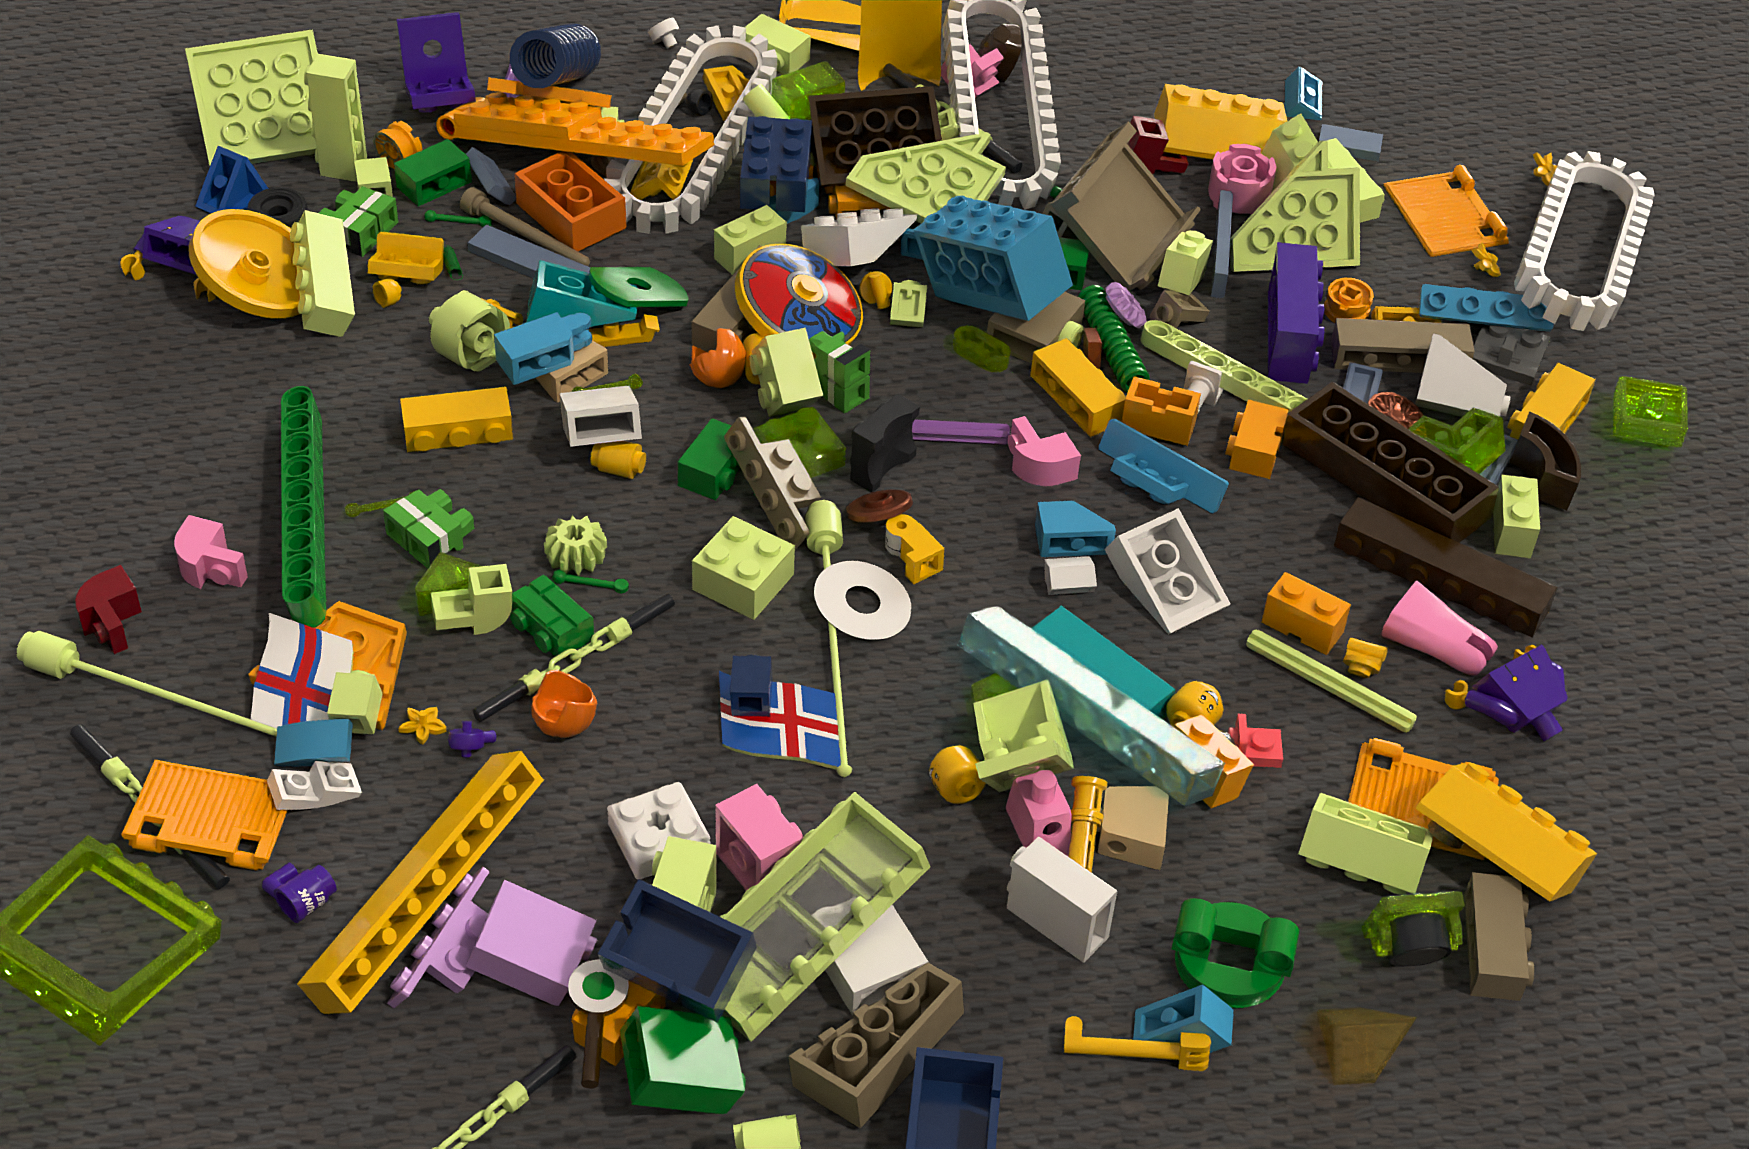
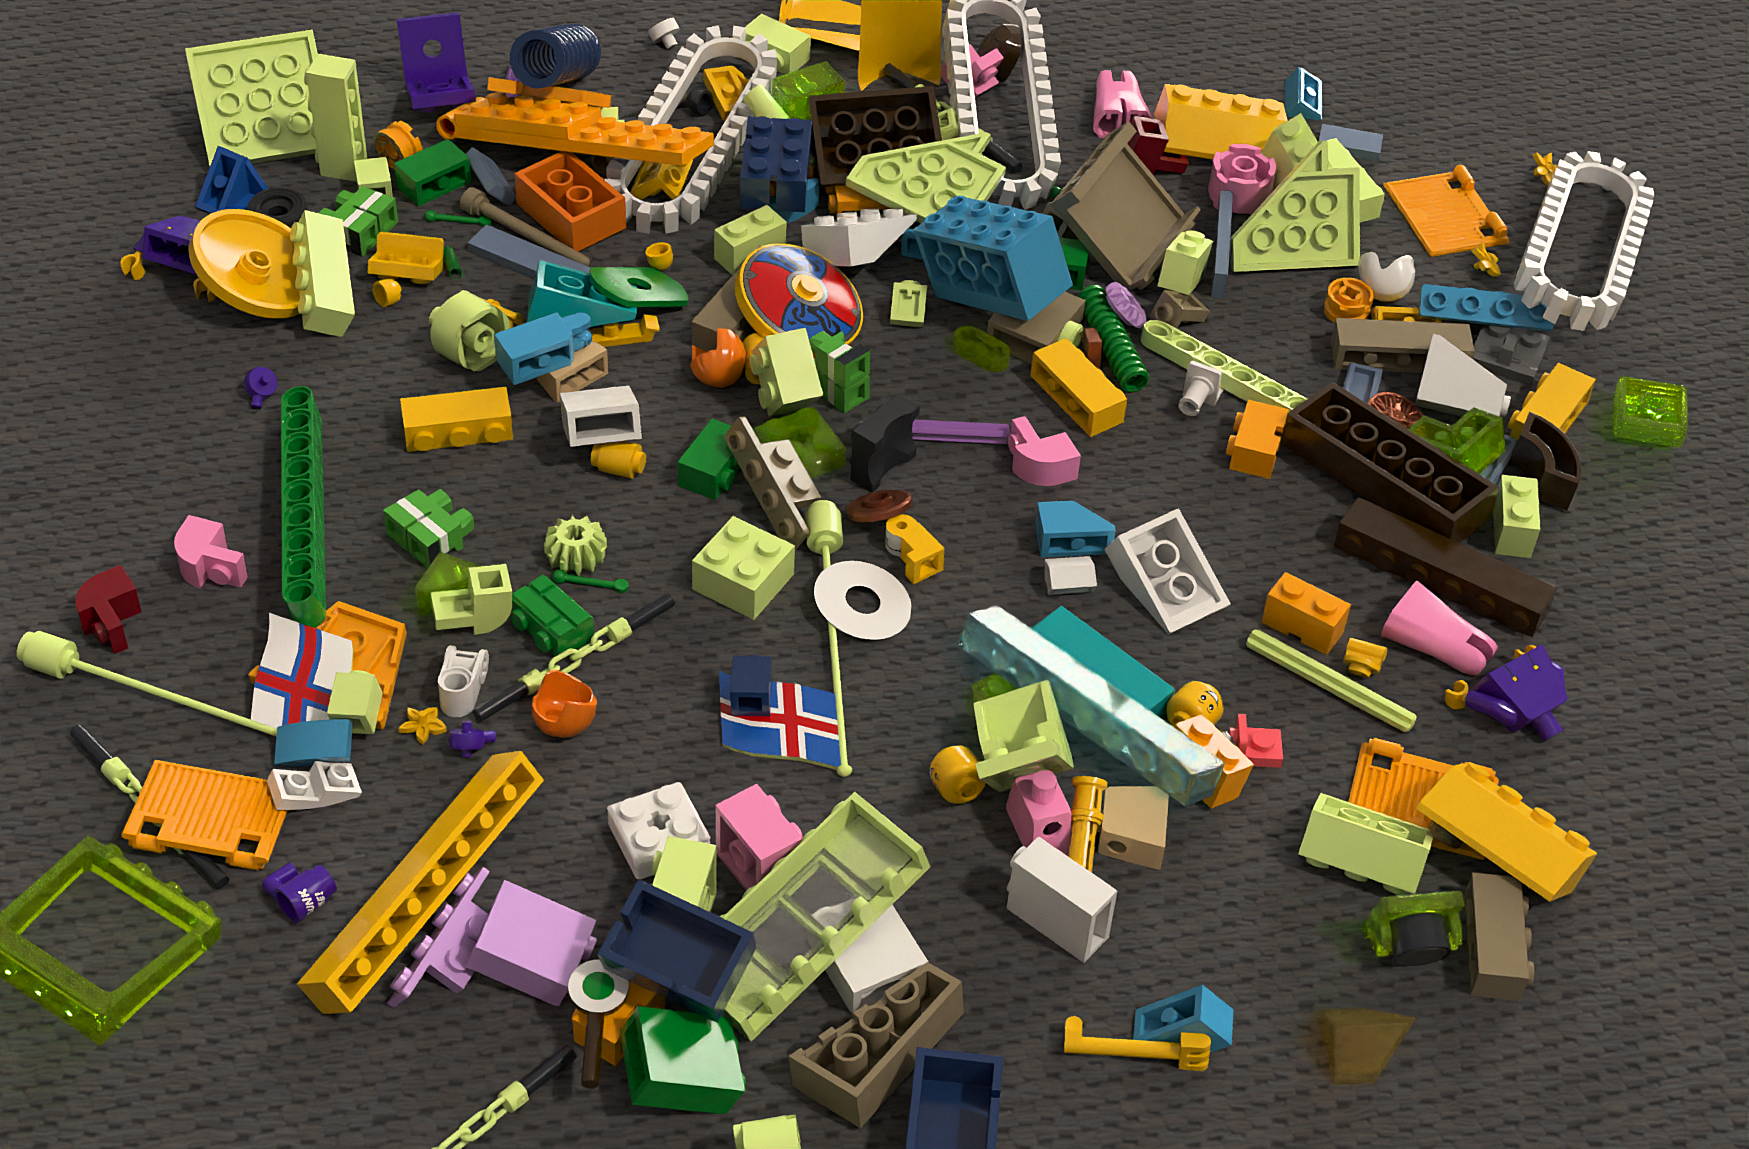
clear neon green hinge [345,491,414,517] -> none
clear neon green hinge [572,374,643,392] -> none
yellow plate [859,271,892,309] -> none
dark azure bracket [1099,419,1229,513] -> none
light orange brick [1122,377,1201,446] -> none
green piece [1171,898,1299,1008] -> none
dark purple brick [1268,242,1324,384] -> none
none -> dark purple piece [244,367,278,409]
none -> white piece [438,645,489,717]
none -> yellow hinge [645,242,673,271]
none -> bright pink piece [1093,70,1152,138]
none -> white helmet [1358,252,1415,302]

